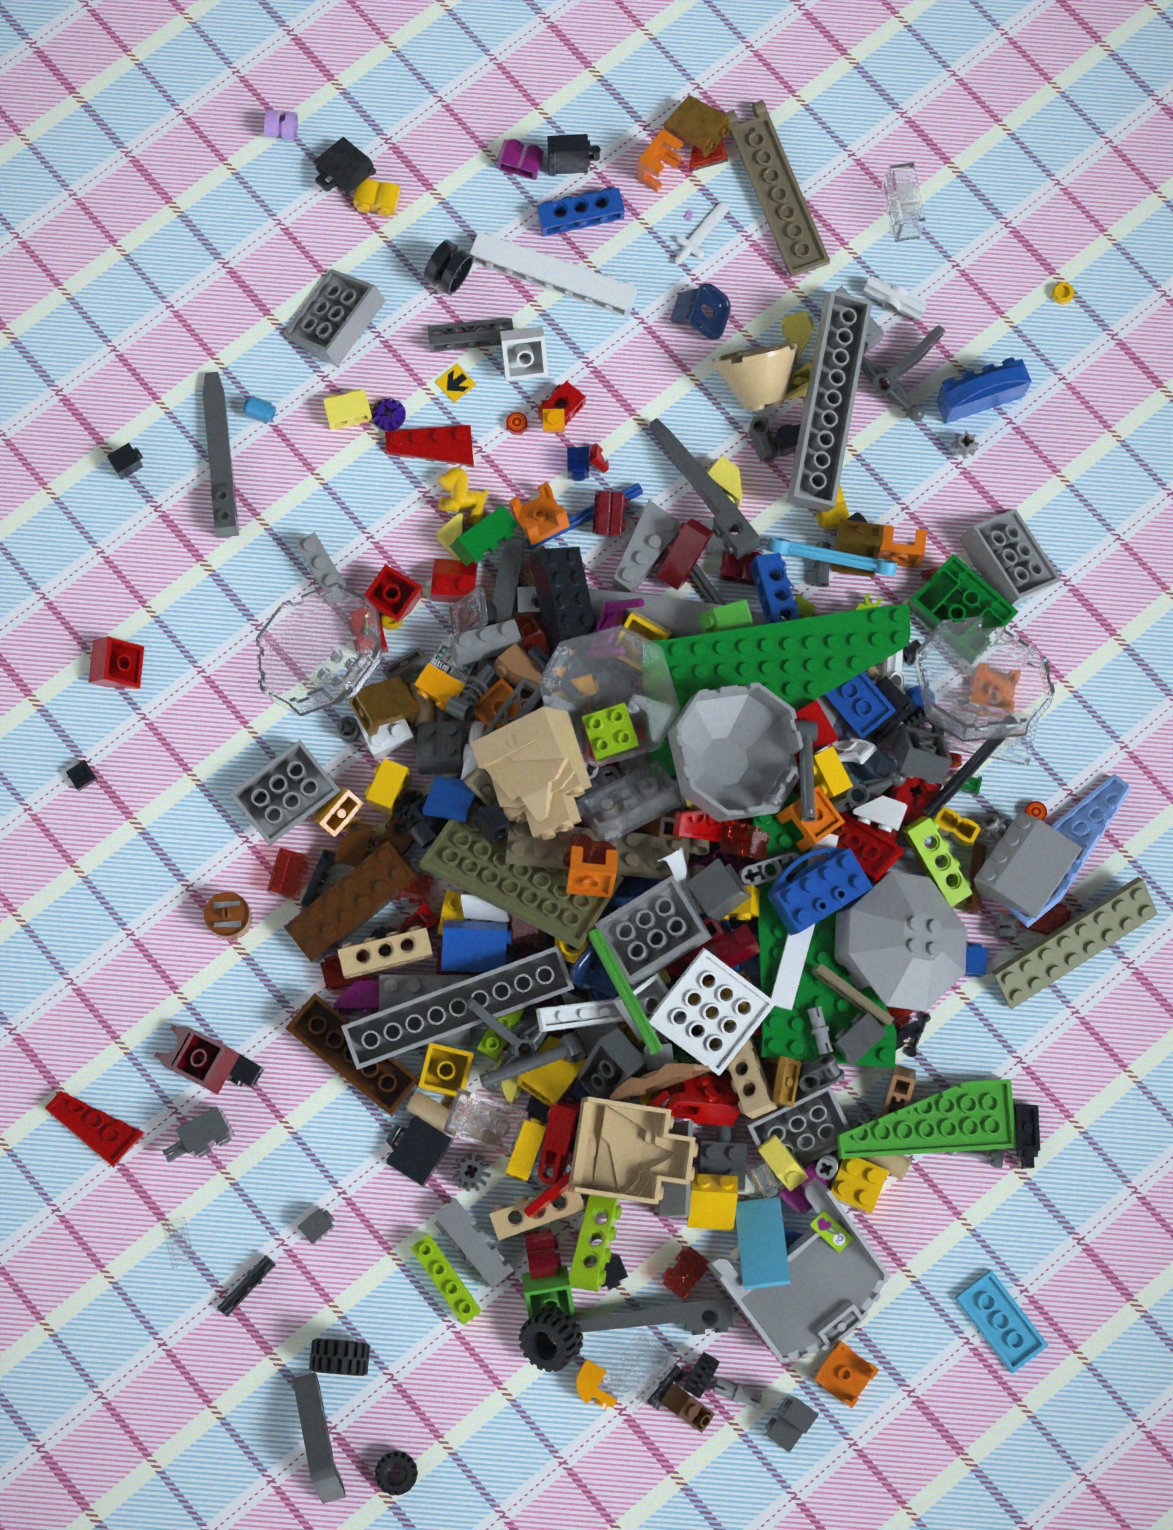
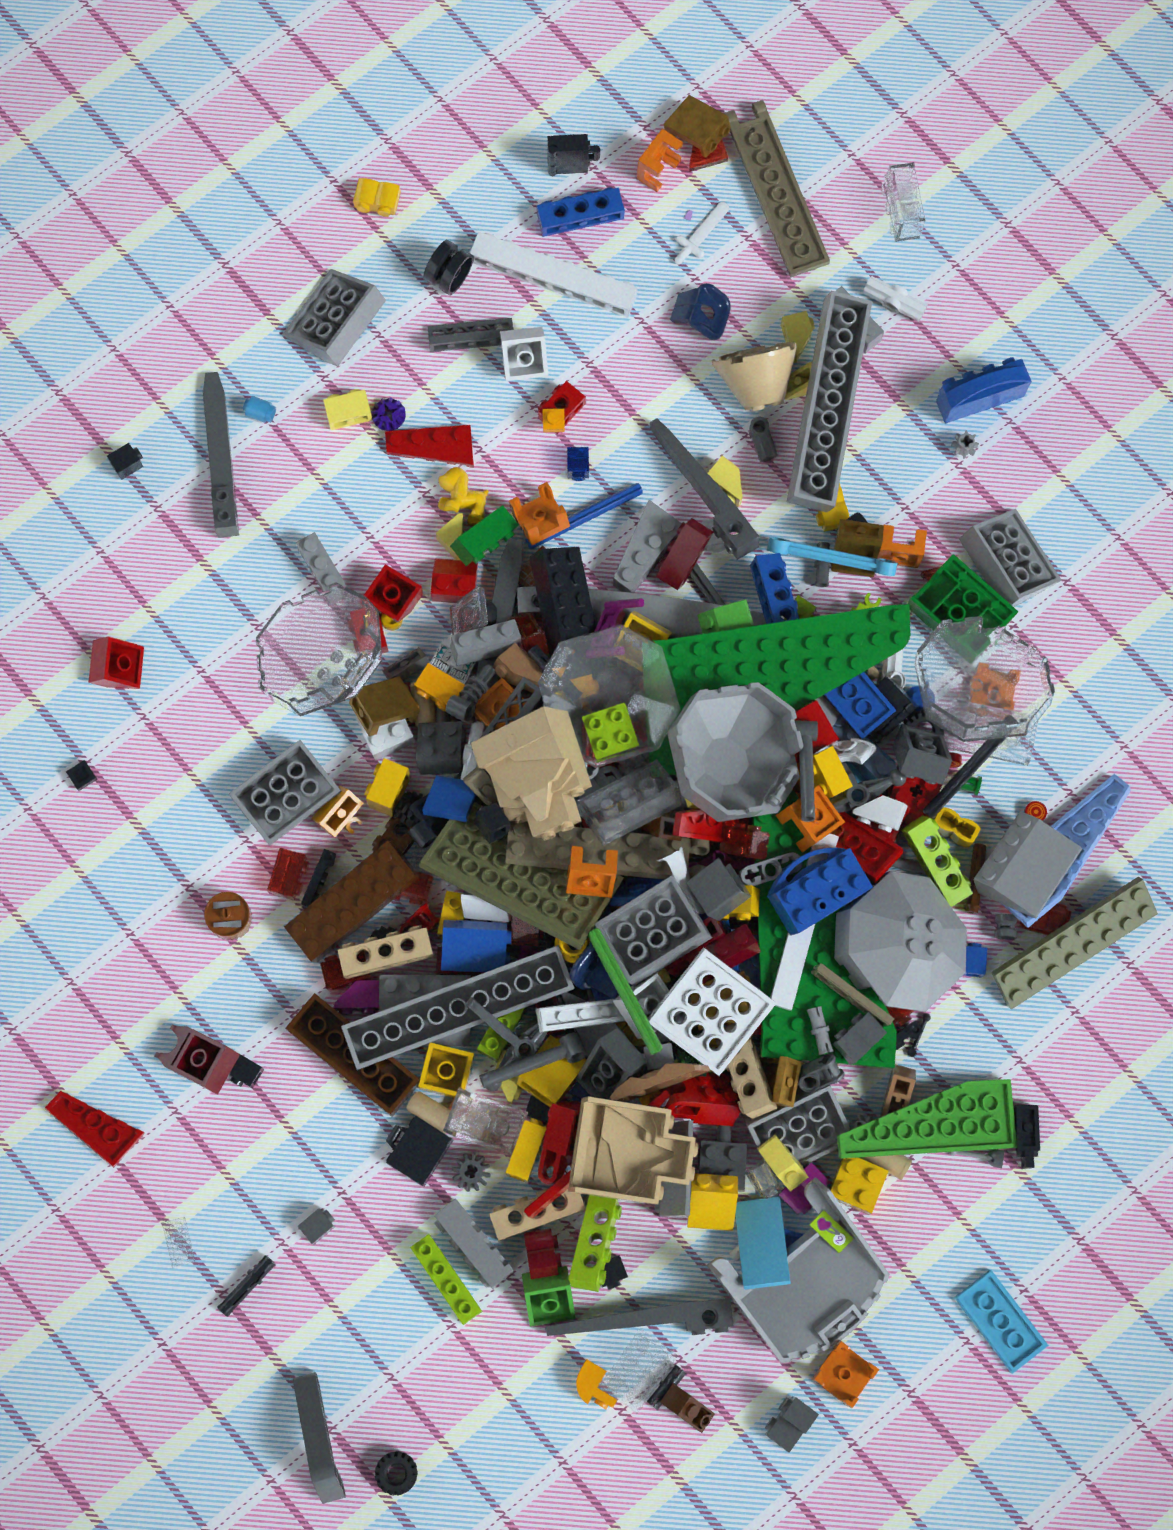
dark grey brick [162,1106,235,1163] -> none
lavender wheel [264,109,298,140] -> none
black tyre [309,1338,370,1376] -> none
black piece [313,136,376,195] -> none
reddish brown slope [334,824,376,867] -> none
dark grey wheel [337,716,361,742] -> none
yellow sticker [435,364,477,403] -> none
magenta brick [496,139,544,180] -> none
red tile [506,412,528,435] -> none
black tyre [519,1306,583,1372] -> none
clear red brick [563,834,616,868] -> none
red tile [589,443,609,473] -> none
dark red brick [592,490,627,536] -> none
clear red brick [661,1247,710,1301] -> none
black tyre [683,1352,720,1398] -> none
light grey pin [713,1378,762,1409] -> none
dark red brick [719,550,762,586] -> none
black brick [774,424,801,456] -> none
light grey piece [816,1153,839,1180] -> none
dark grey piece [861,325,946,422] -> none
black wheel [903,639,926,666] -> none
light grey gear [981,814,1010,842] -> none
yellow tile [1052,282,1074,305] -> none

